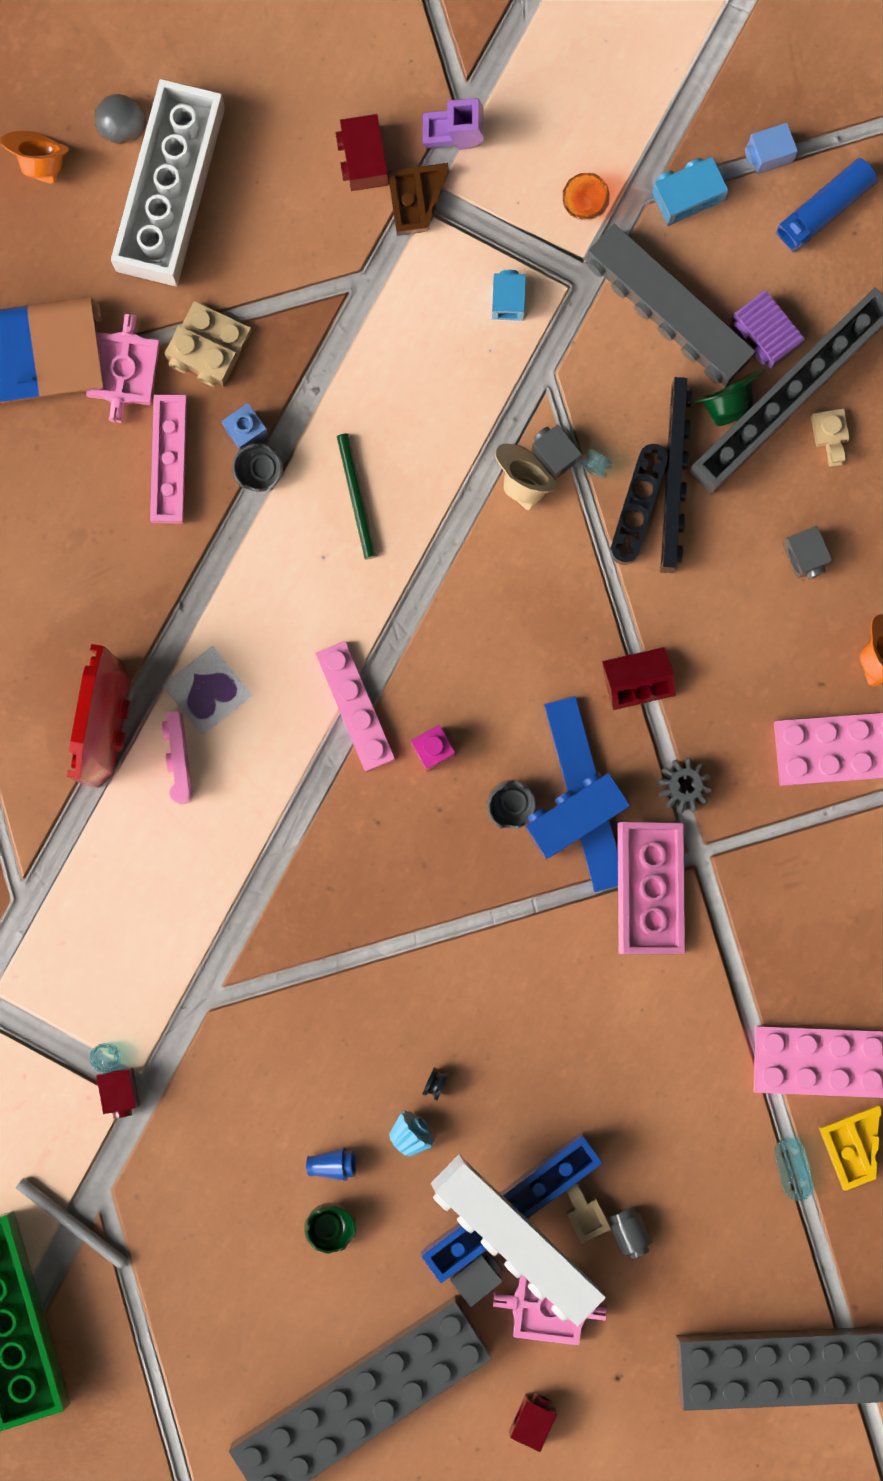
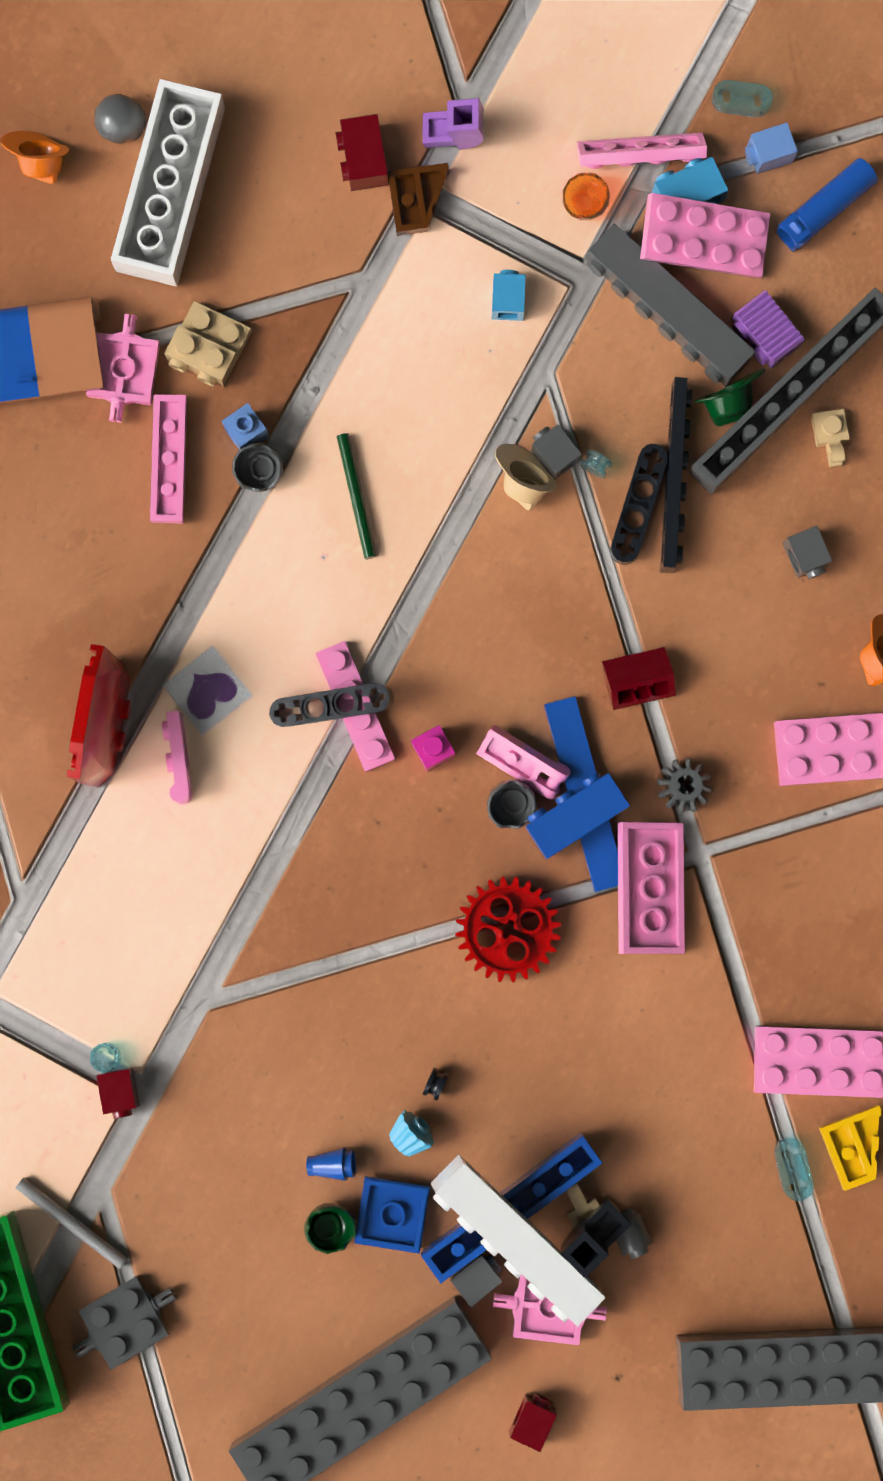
none -> dark grey plate [72,1276,177,1370]
none -> black beam [269,683,394,727]
none -> blue plate [354,1176,430,1254]
none -> red gear [455,876,561,983]
none -> bright pink plate [476,724,571,799]
none -> black brick [561,1198,632,1278]
none -> bright pink plate [577,133,707,169]
none -> bright pink plate [640,193,770,278]
none -> clear light blue beam [712,80,773,117]

